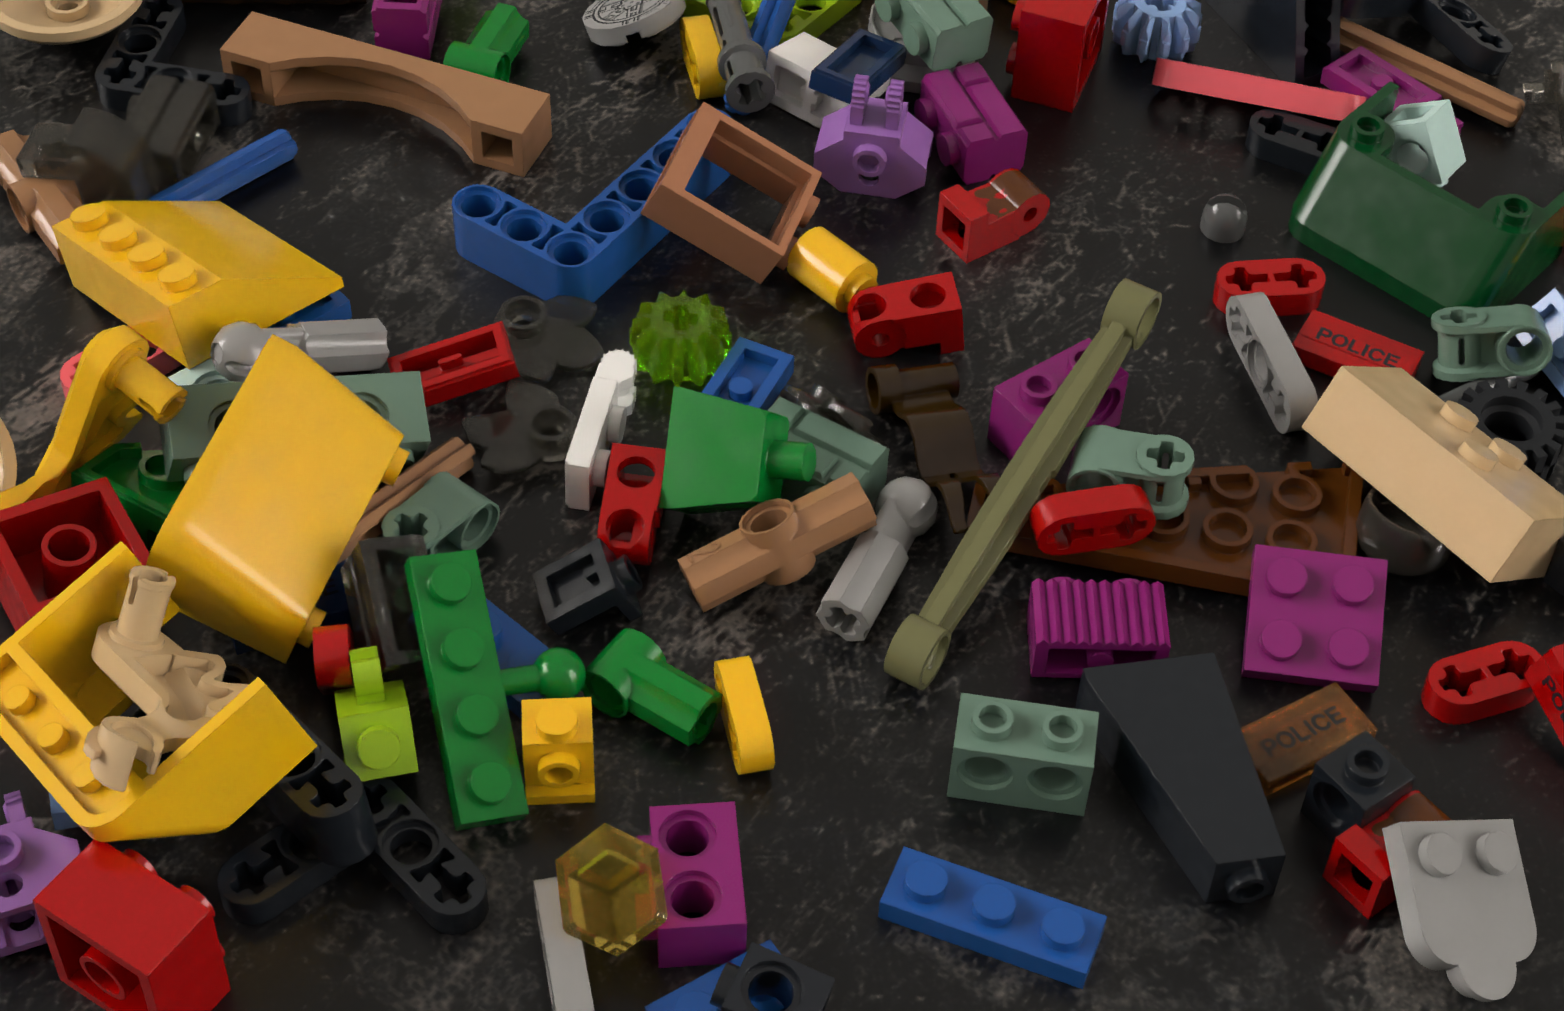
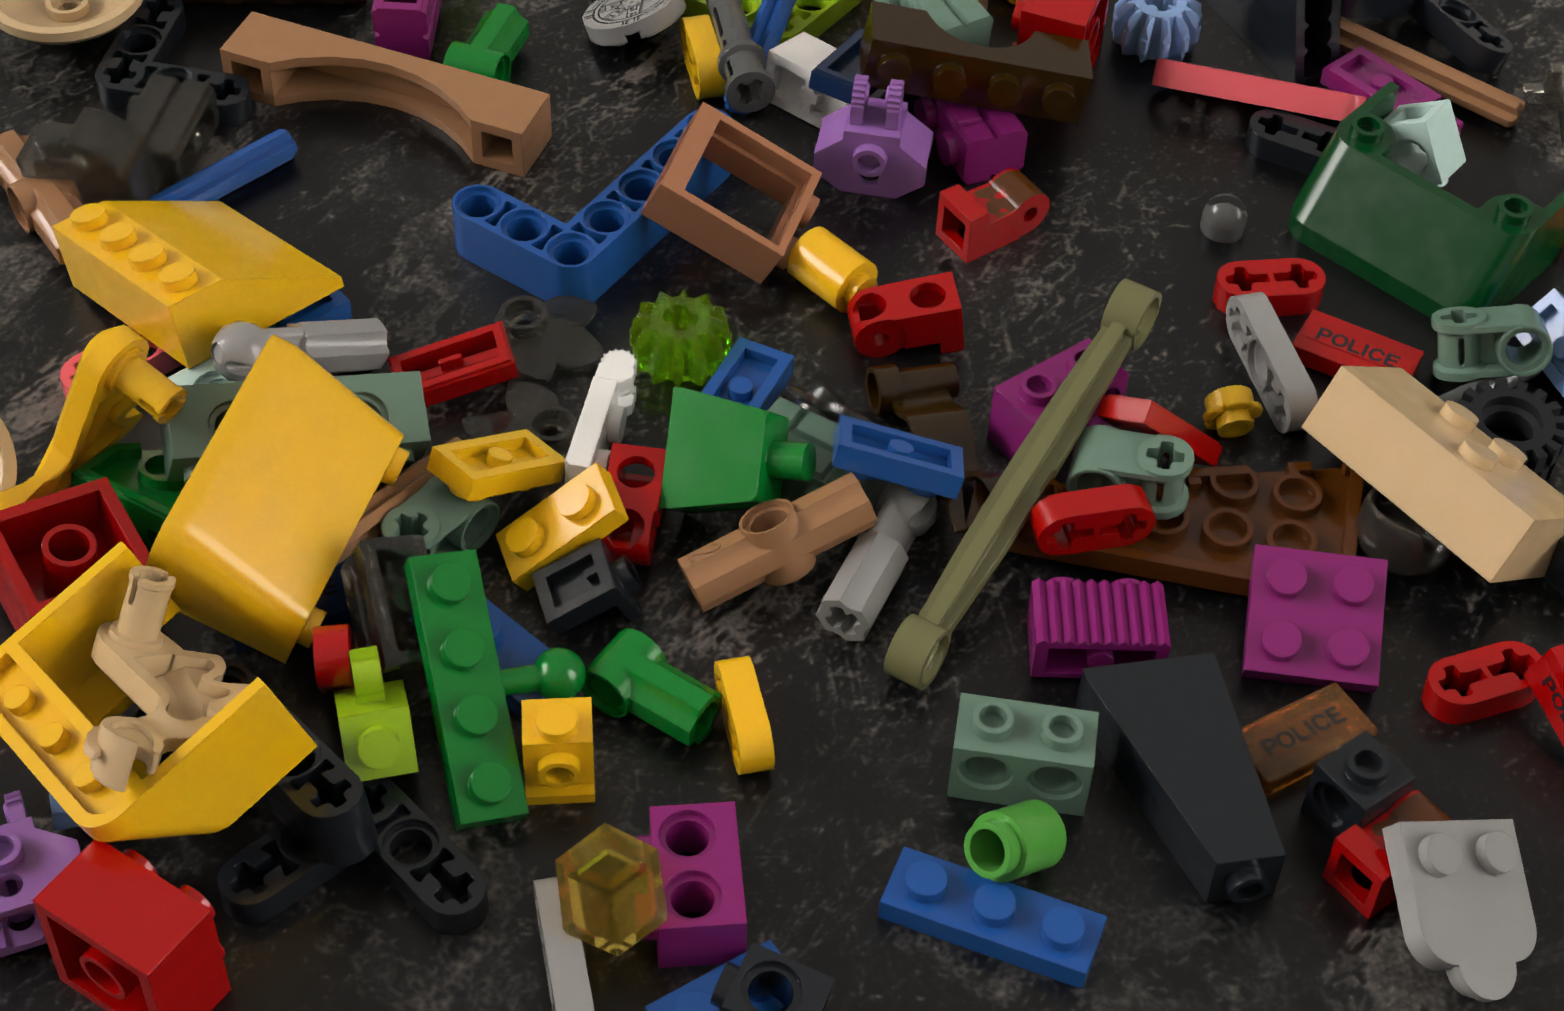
none -> yellow plate [426,429,565,502]
none -> yellow plate [495,462,629,592]
none -> blue plate [832,414,964,500]
none -> dark brown arch [860,1,1093,124]
none -> bright green brick [964,799,1067,883]
none -> red tile [1095,394,1223,467]
none -> yellow plate [1203,385,1263,438]

